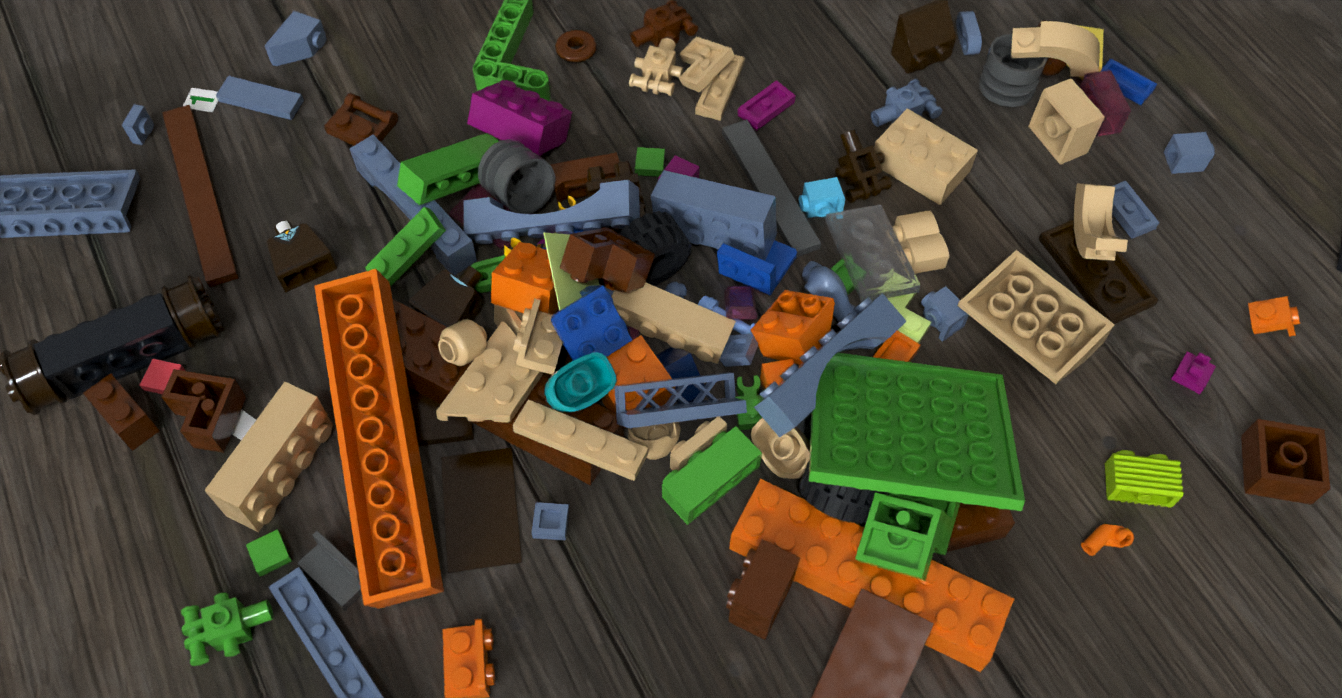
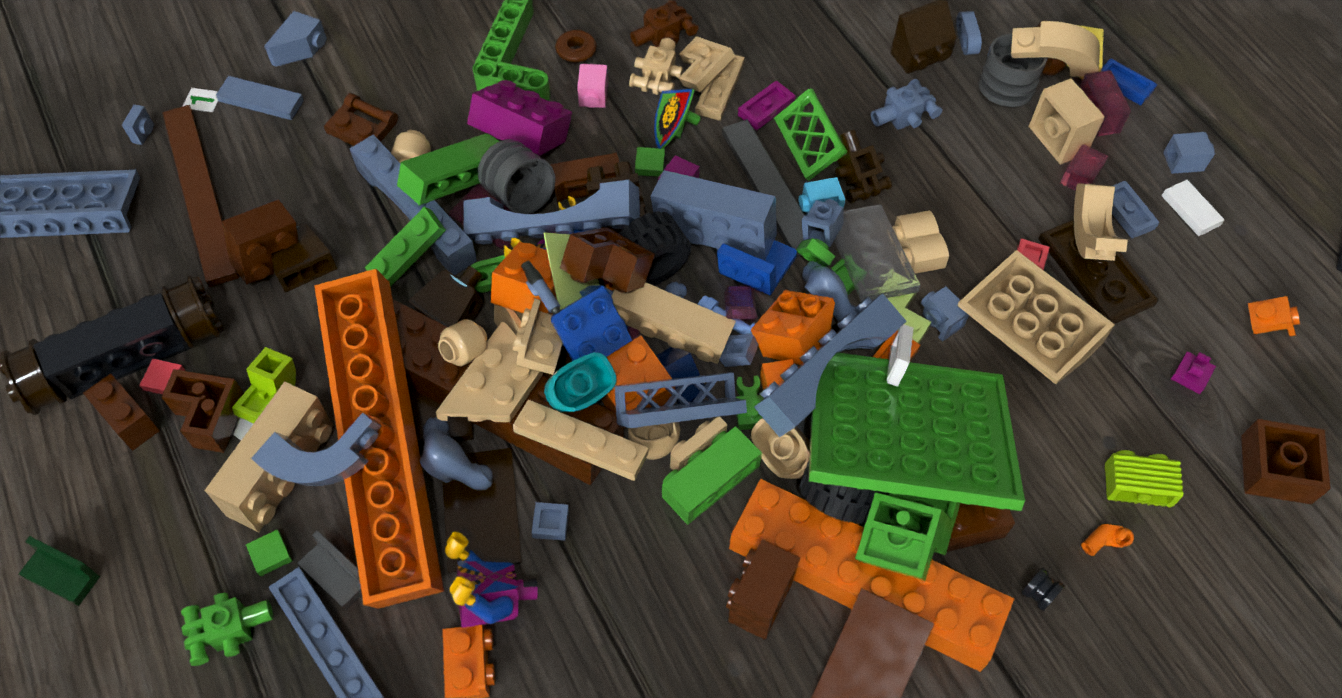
tan brick [874,108,978,205] -> none
none -> dark green panel [19,536,100,606]
none -> reddish brown brick [222,199,299,285]
none -> lime brick [232,347,296,423]
none -> sand blue arch [251,413,382,486]
none -> tan head [391,130,431,164]
none -> sand blue head [420,417,493,491]
none -> torso [445,531,538,628]
none -> piece [521,261,560,314]
none -> bright pink brick [577,64,608,108]
none -> shield [654,89,700,149]
none -> bright green window [774,88,847,180]
none -> bright green plate [796,238,835,266]
none -> sand blue brick [802,199,844,247]
none -> white tile [886,324,913,387]
none -> coral tile [1017,238,1050,270]
none -> black wheel [1021,568,1065,611]
none -> clear pink brick [1060,144,1109,191]
none -> white tile [1162,180,1225,236]

